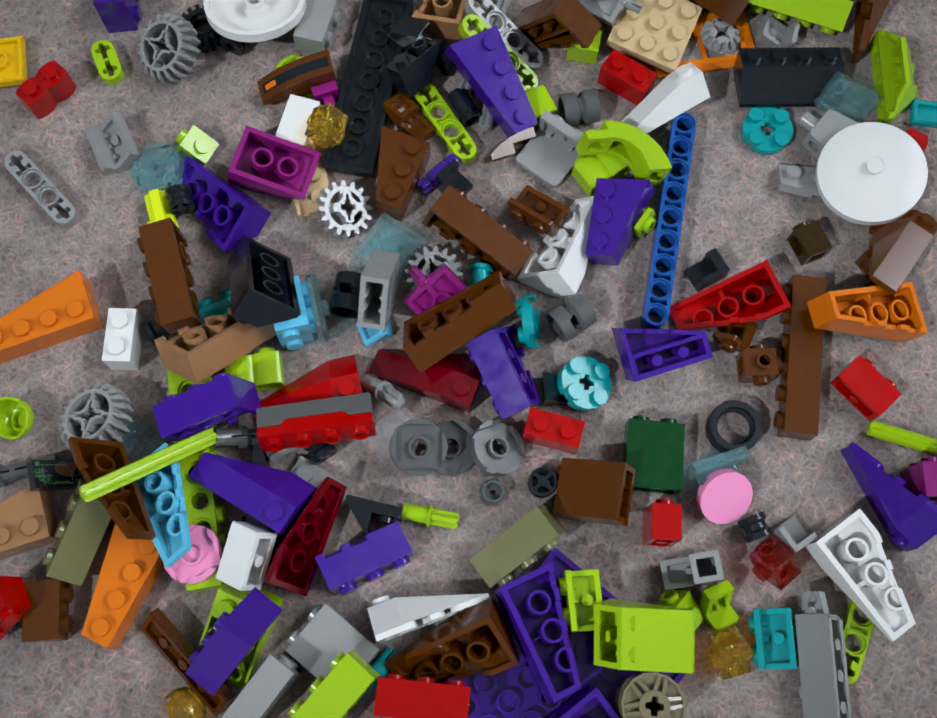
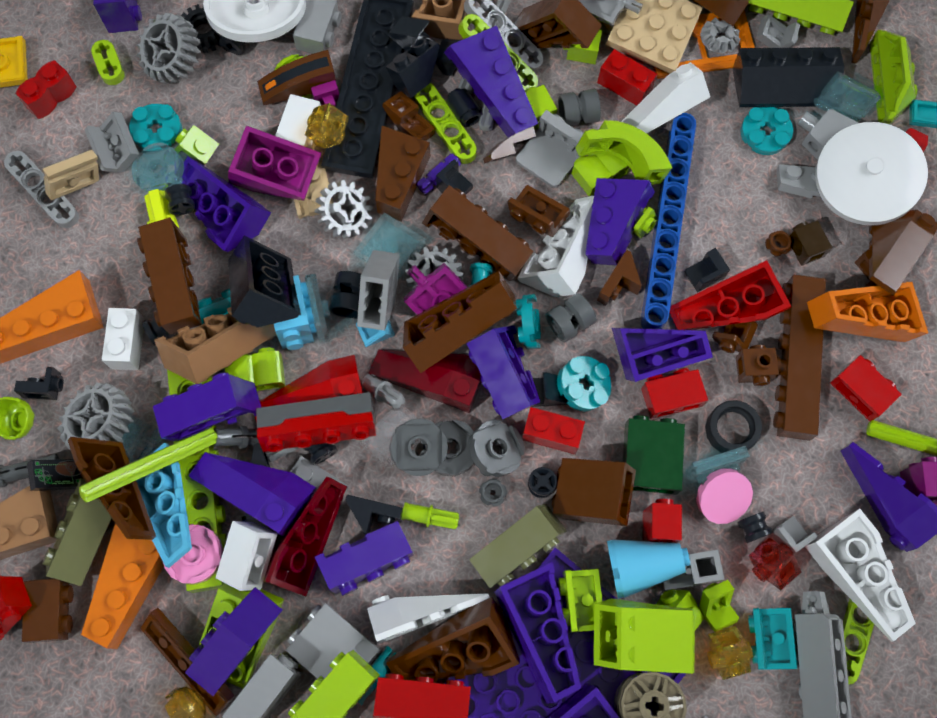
none -> black bracket [14,367,64,400]
none -> tan plate [43,150,99,201]
none -> teal plate [129,103,182,153]
none -> reddish brown slope [597,250,641,306]
none -> medium azure cone [607,539,690,599]
none -> red brick [641,368,708,419]
none -> reddish brown plate [765,231,791,256]

